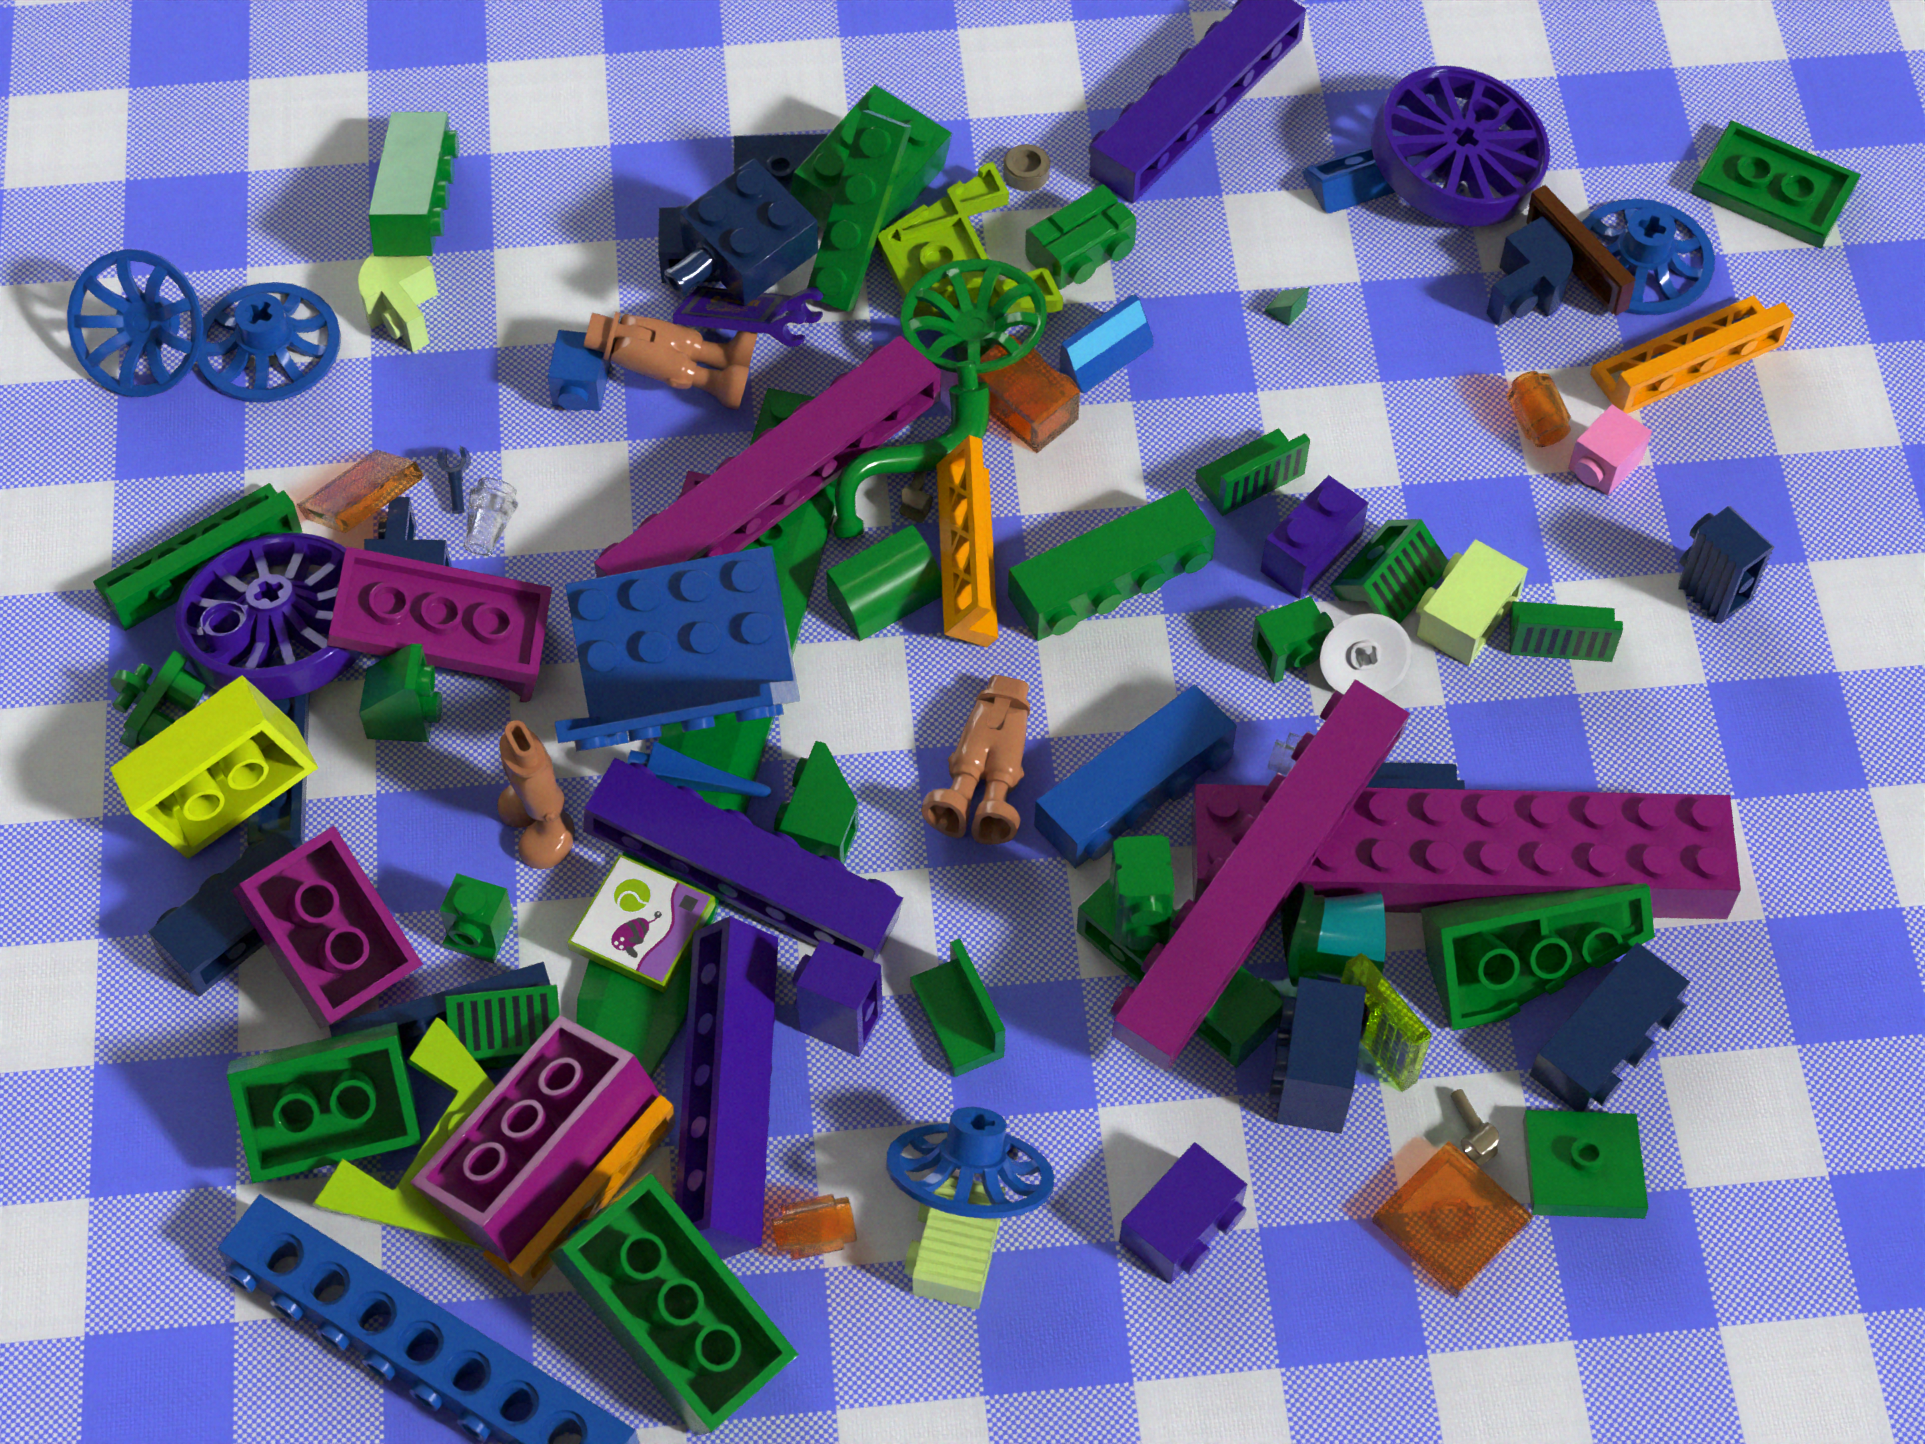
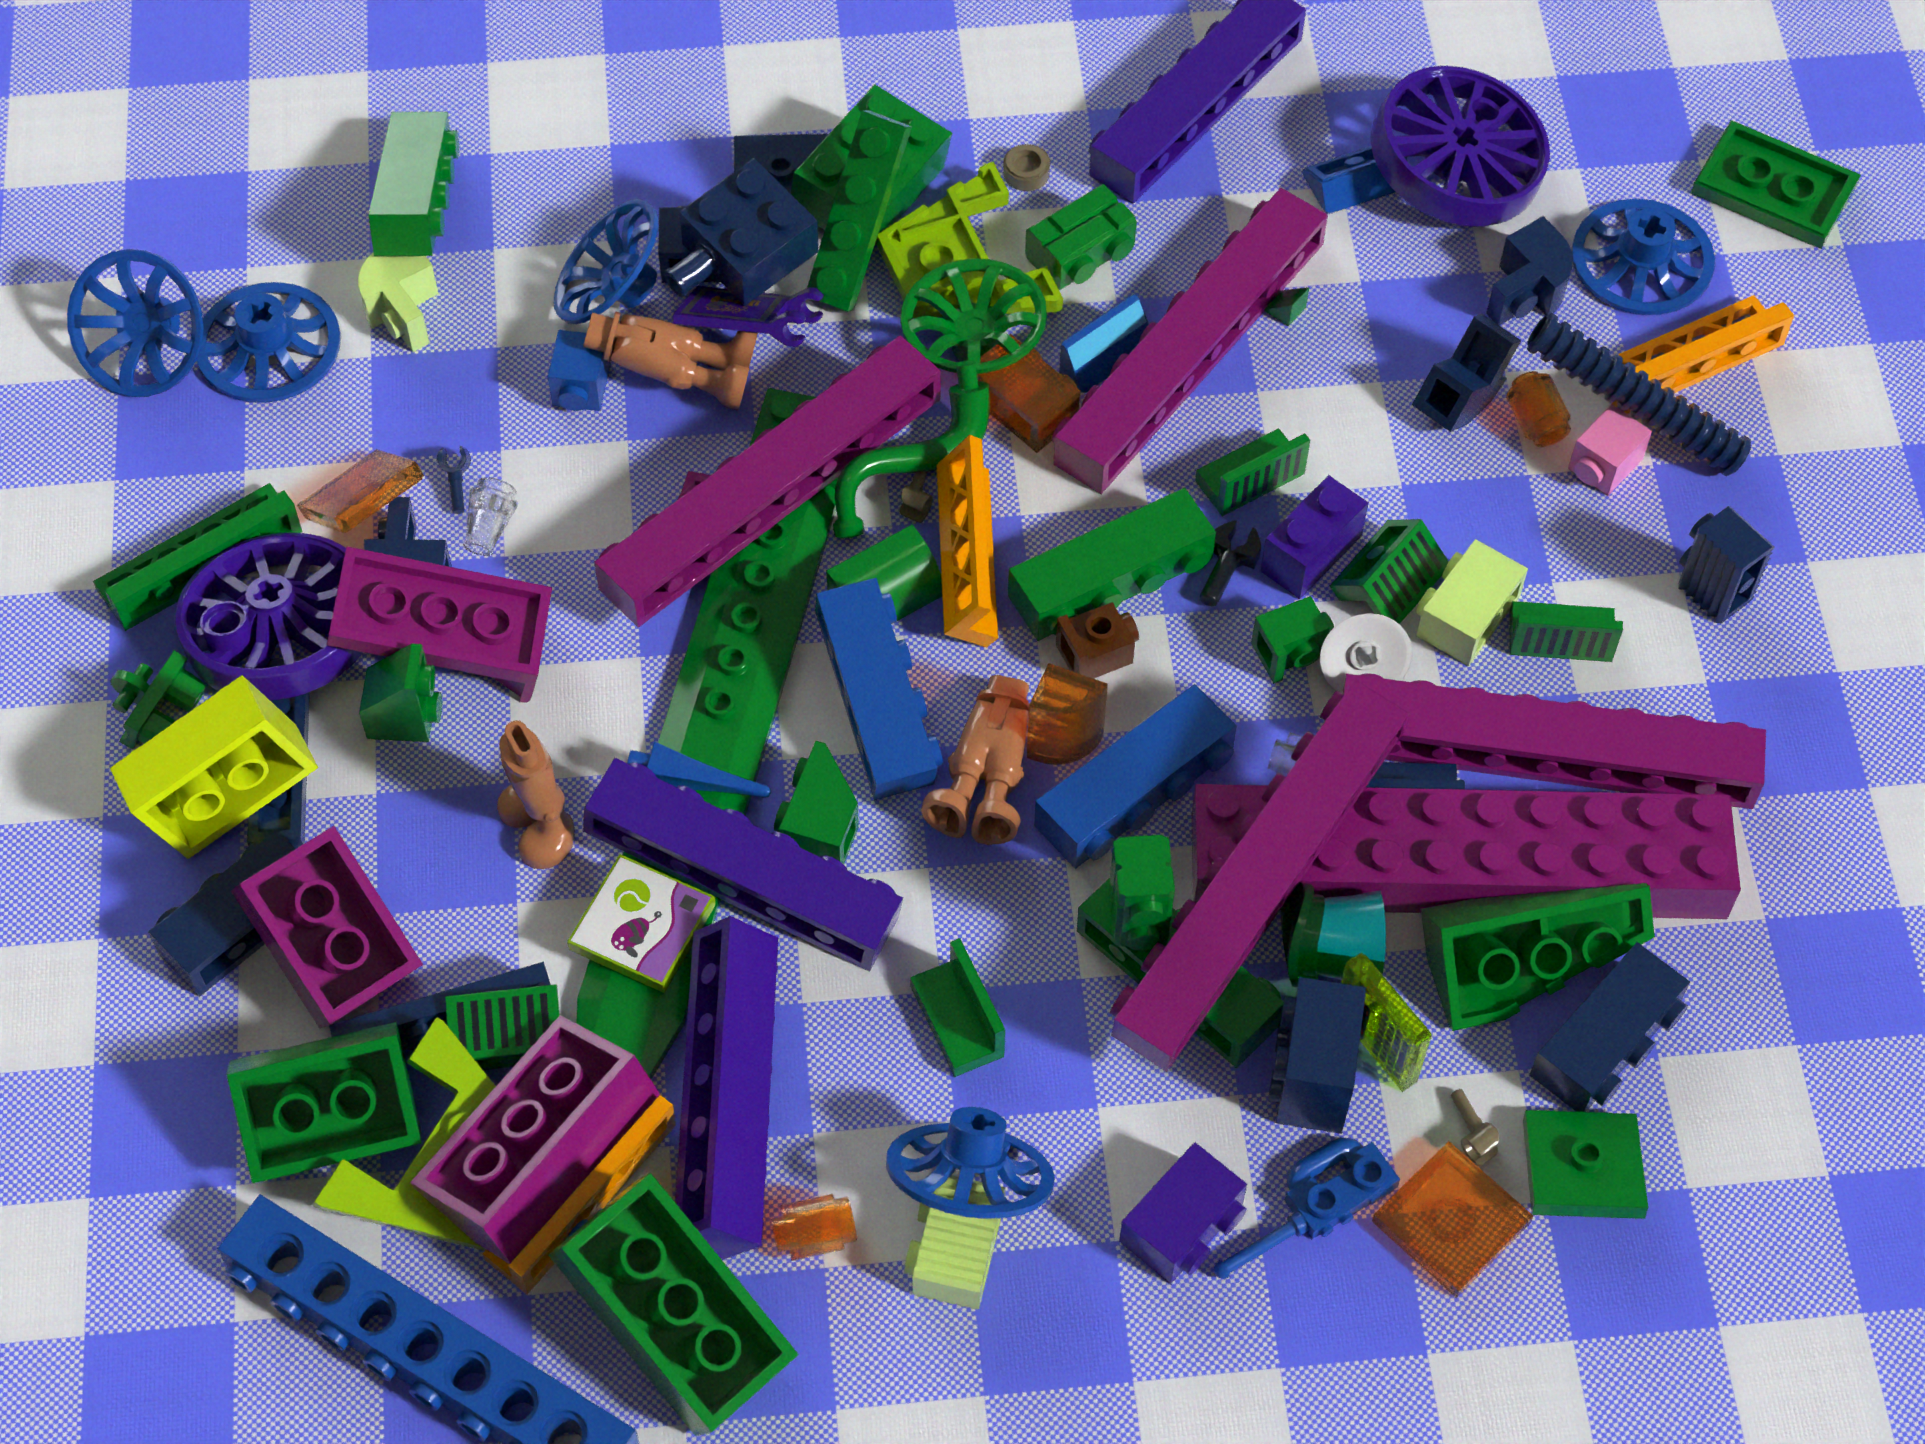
green brick [440,873,514,964] -> none
blue bracket [554,546,800,752] -> none
dark purple brick [792,939,883,1057] -> none
reddish brown tile [1526,185,1636,316] -> none
none -> blue wheel [554,199,658,325]
none -> blue brick [815,578,943,801]
none -> clear orange brick [1027,663,1108,765]
none -> magenta brick [1052,187,1328,494]
none -> reddish brown brick [1056,602,1139,685]
none -> black bar [1200,520,1261,607]
none -> blue piece [1214,1138,1400,1279]
none -> magenta brick [1342,673,1766,809]
none -> dark blue brick [1412,314,1521,432]
none -> dark blue piece [1527,313,1751,476]

